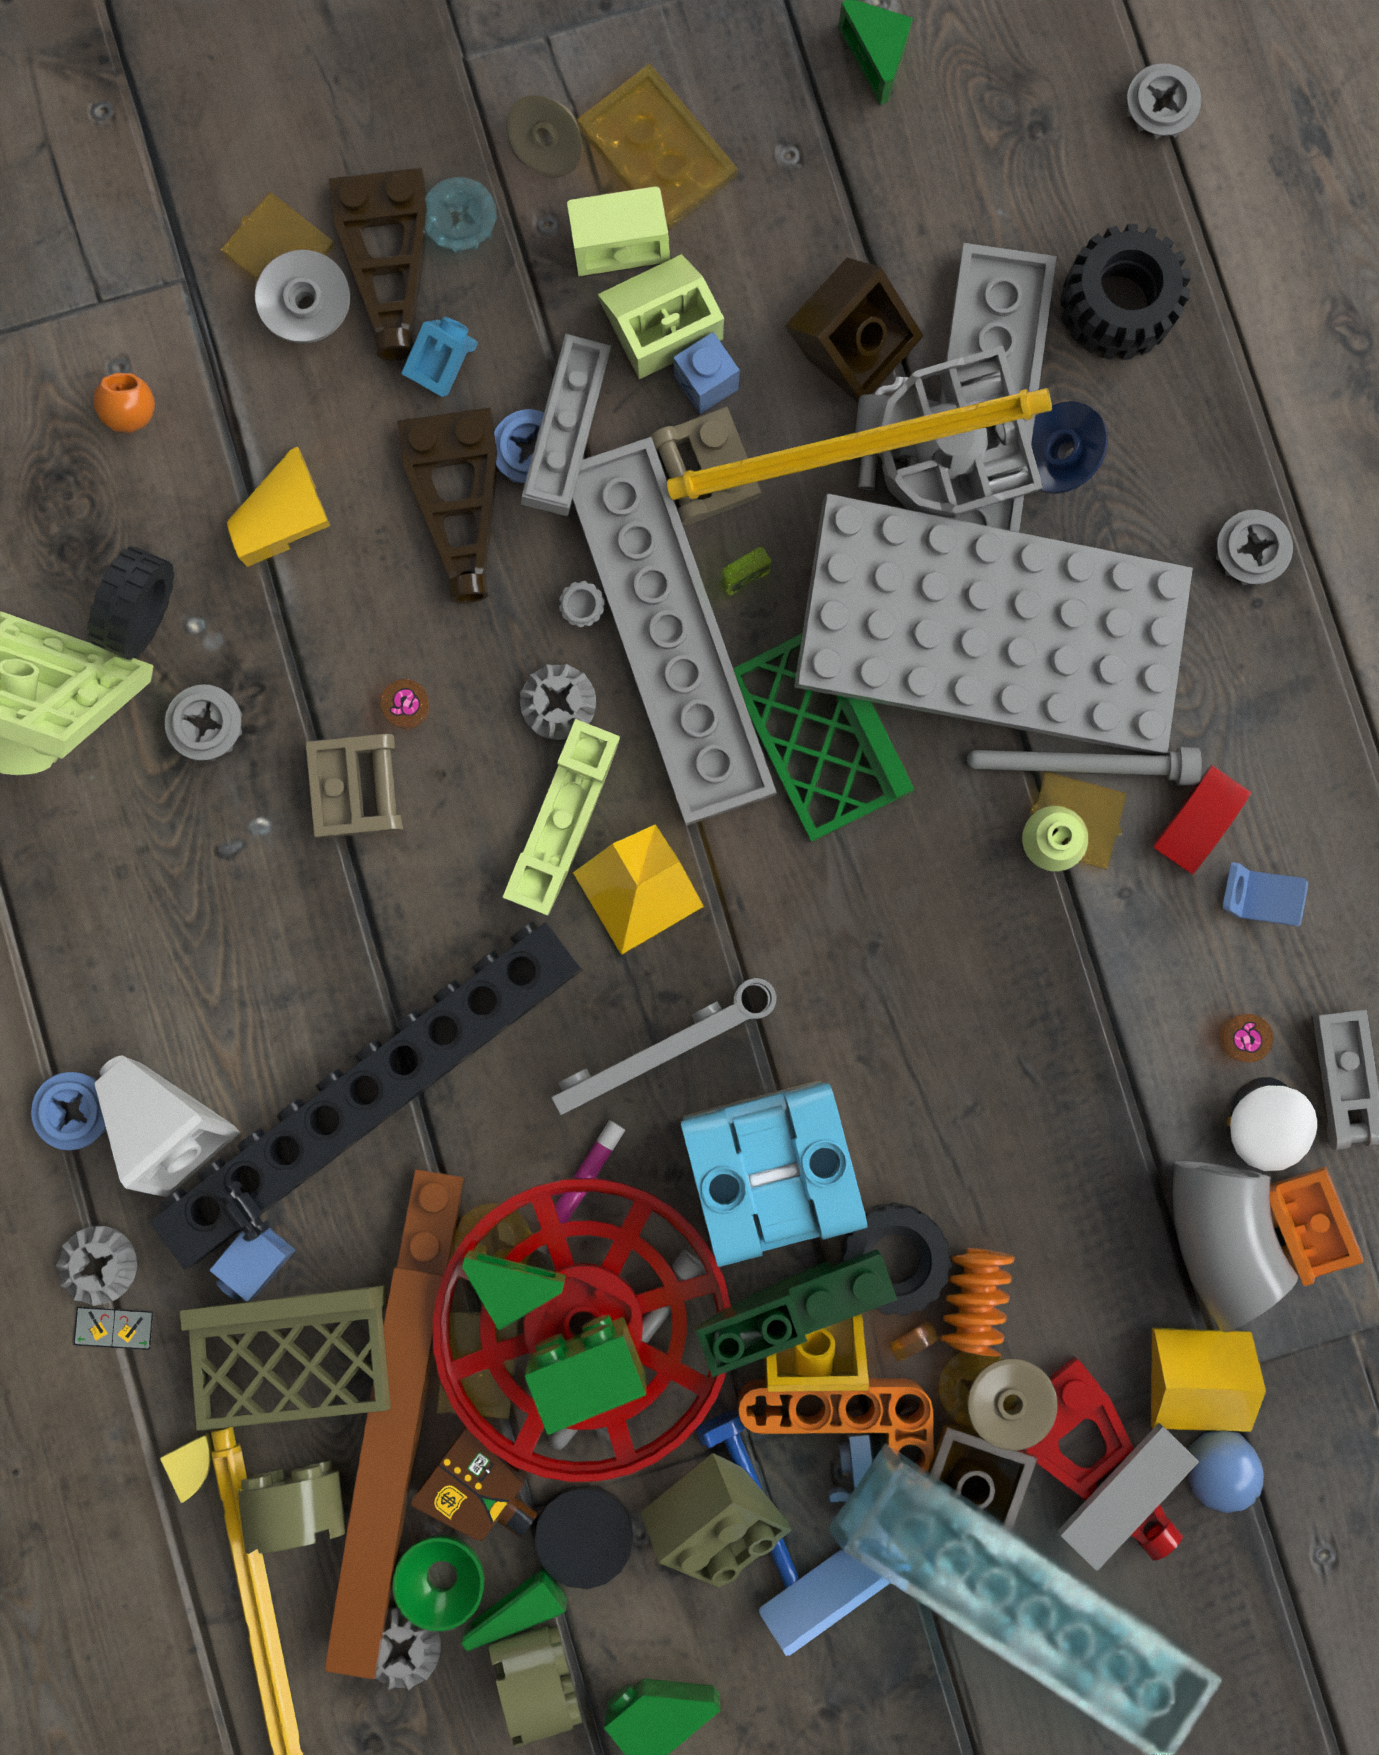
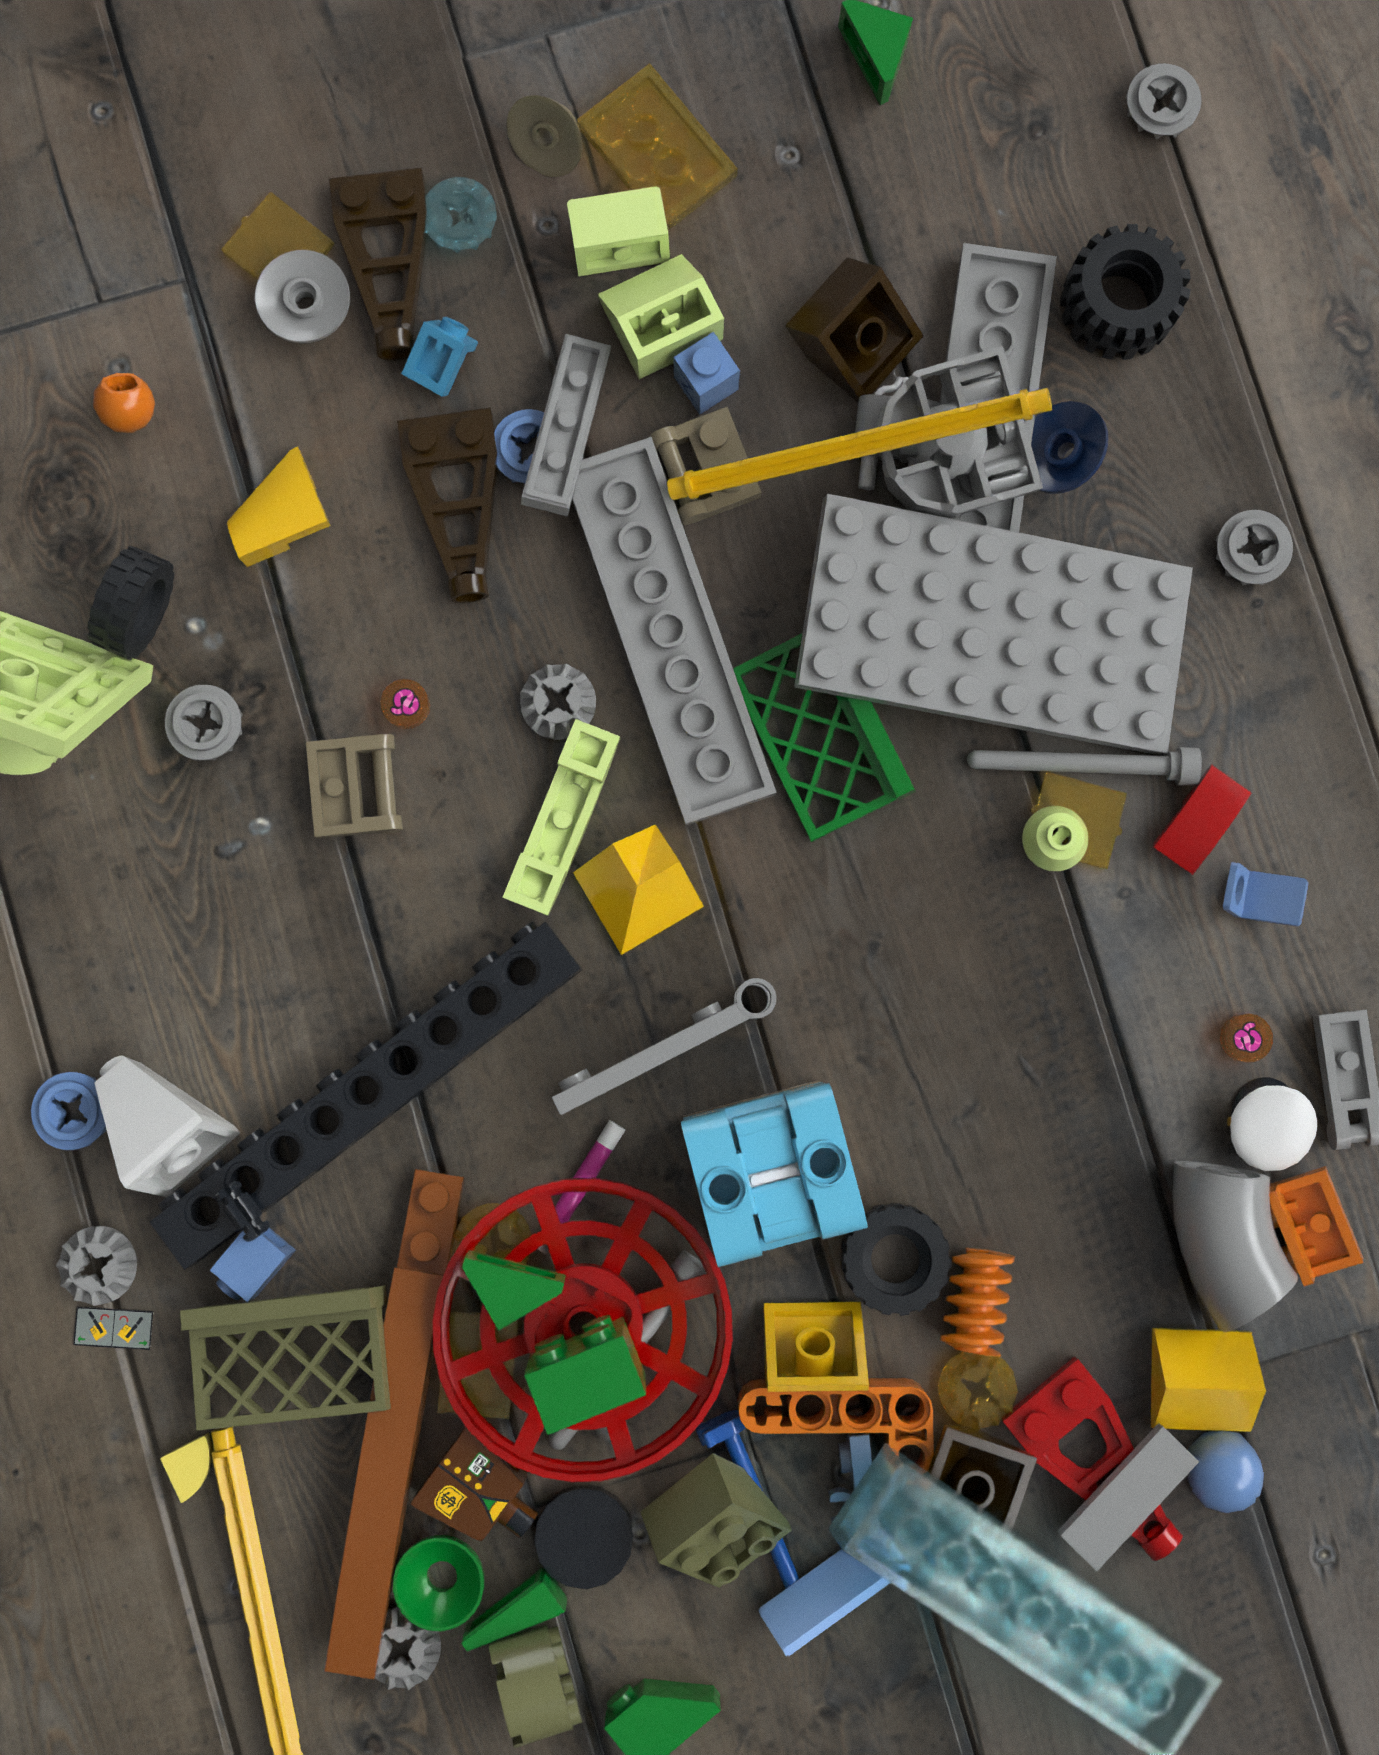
olive brick [237,1460,347,1554] -> none
light grey piece [559,581,605,627] -> none
dark green slope [695,1249,897,1377] -> none
clear neon green tile [721,547,771,596] -> none
clear orange tile [888,1322,940,1362] -> none
dark tan piece [968,1359,1057,1451] -> none

